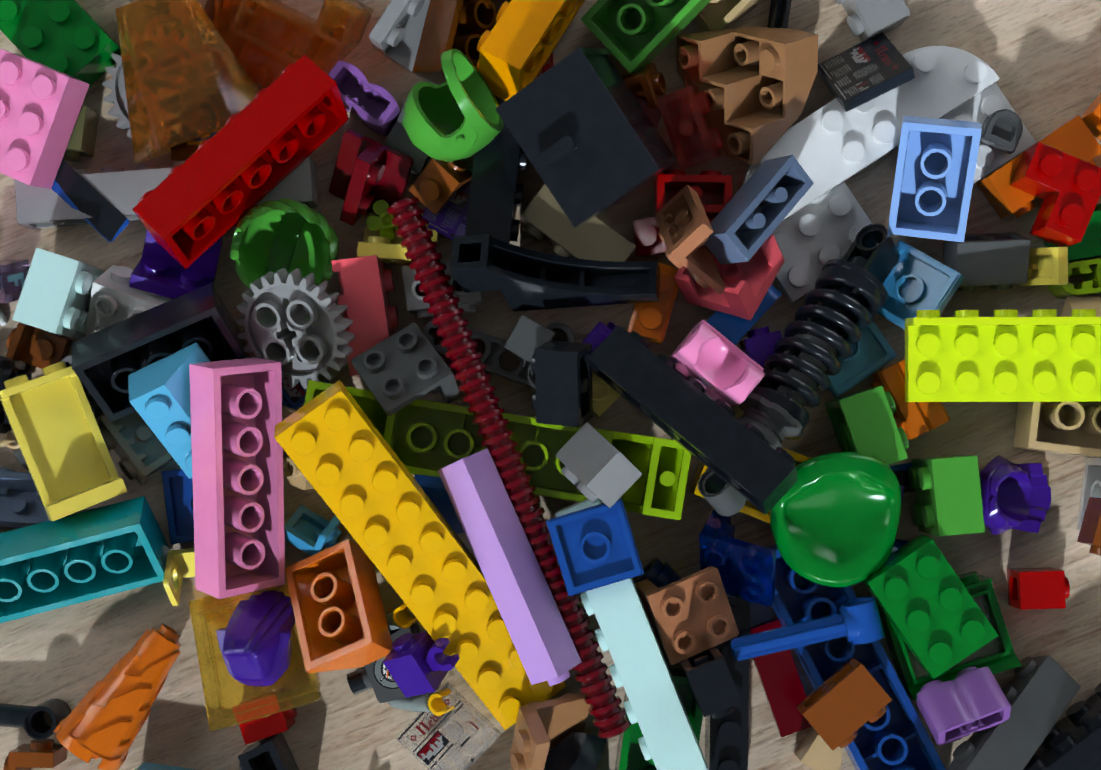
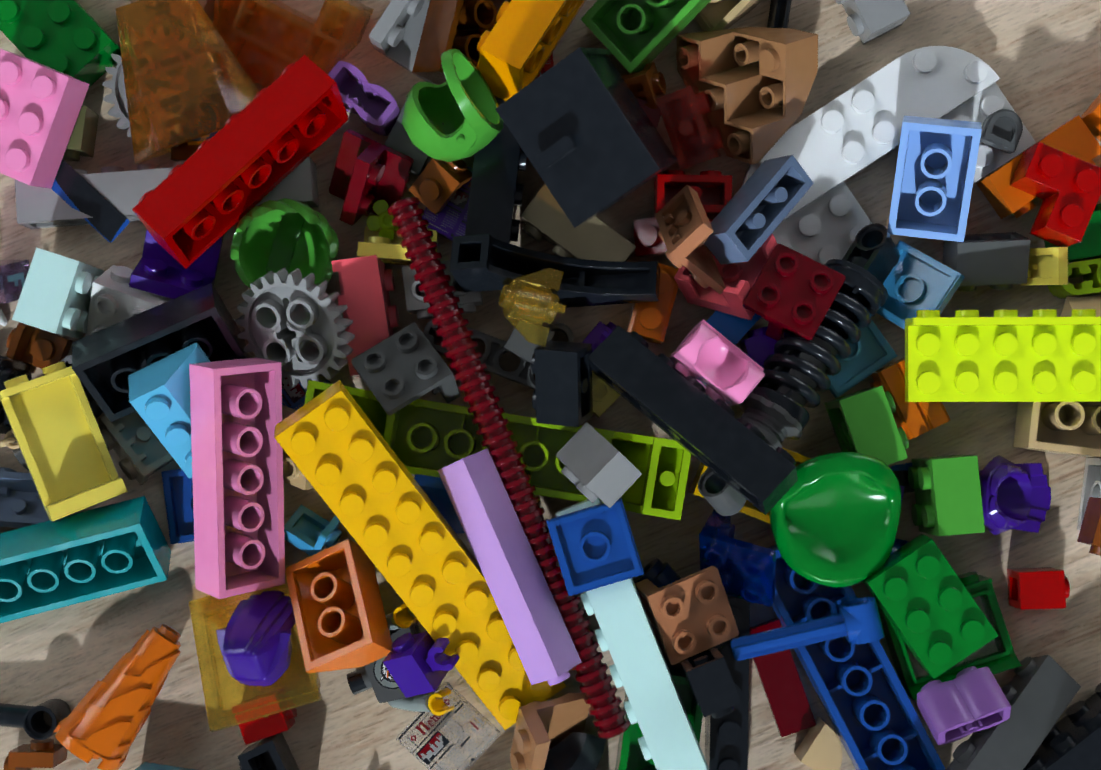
light yellow bracket [163,547,195,606] -> none
dark orange brick [796,658,892,751] -> none
black tile [818,32,915,112] -> none
none -> clear yellow brick [499,268,566,347]
none -> dark red bracket [743,244,846,341]

